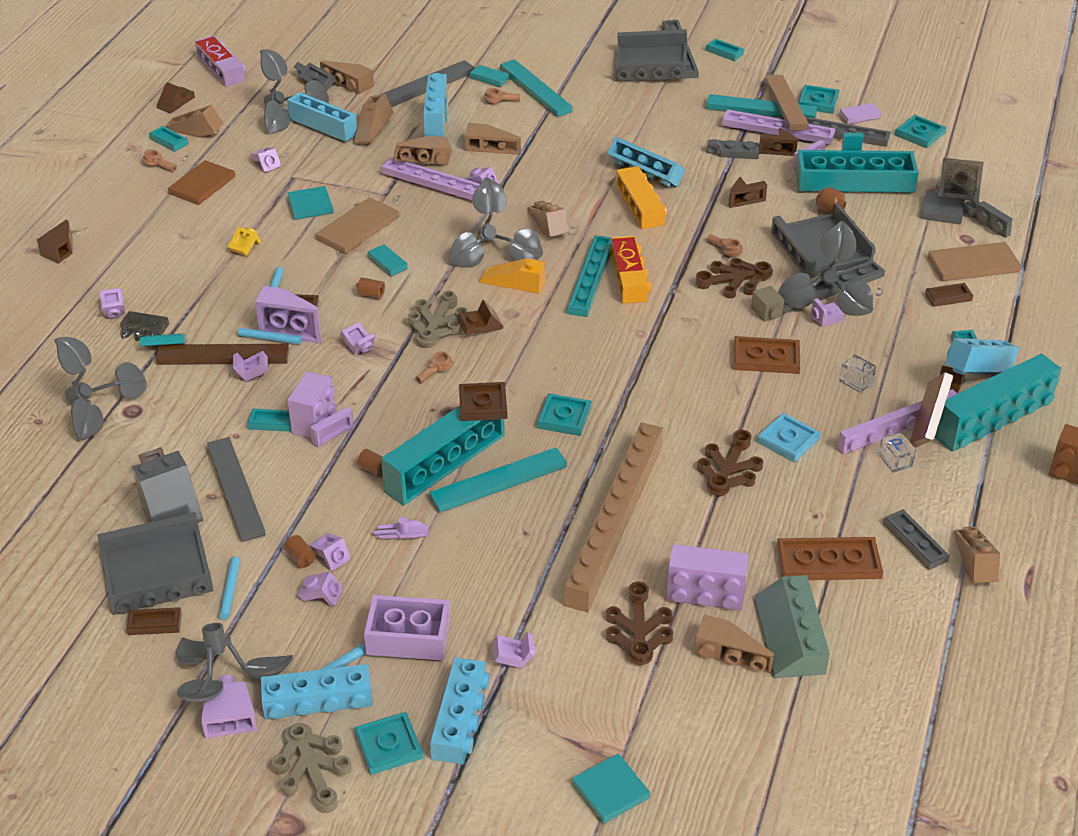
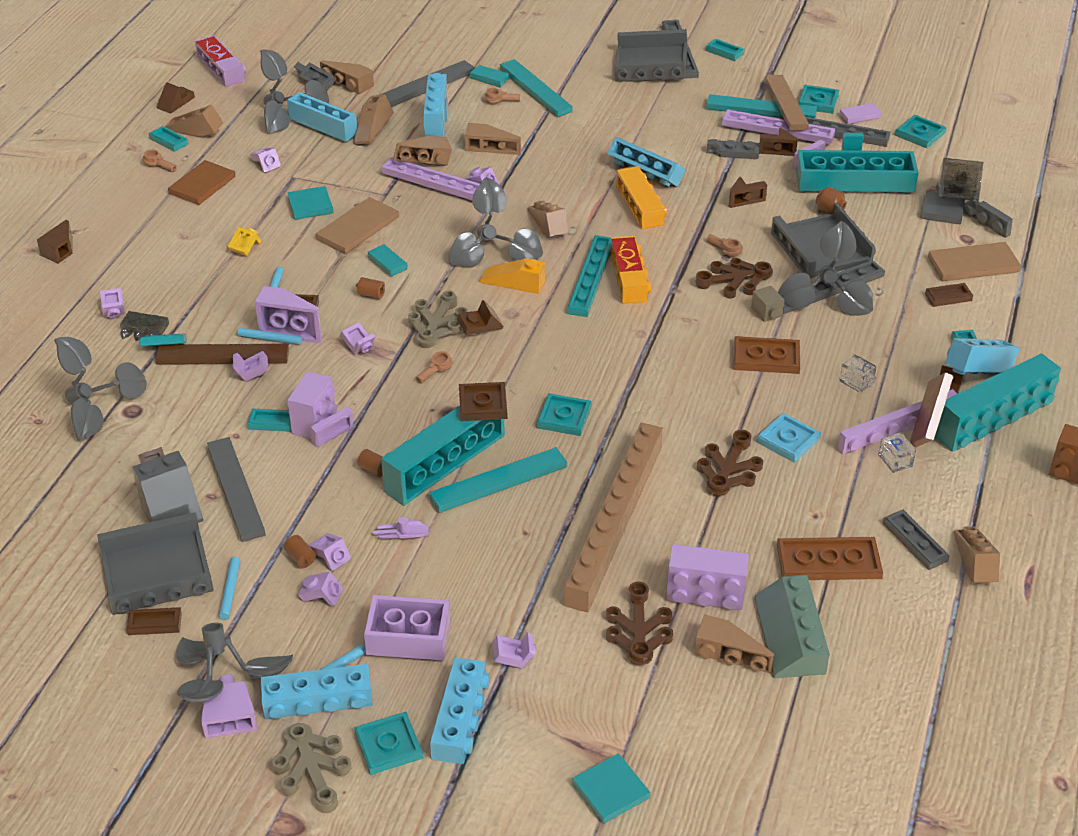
lavender bracket [811,298,845,327] -> none

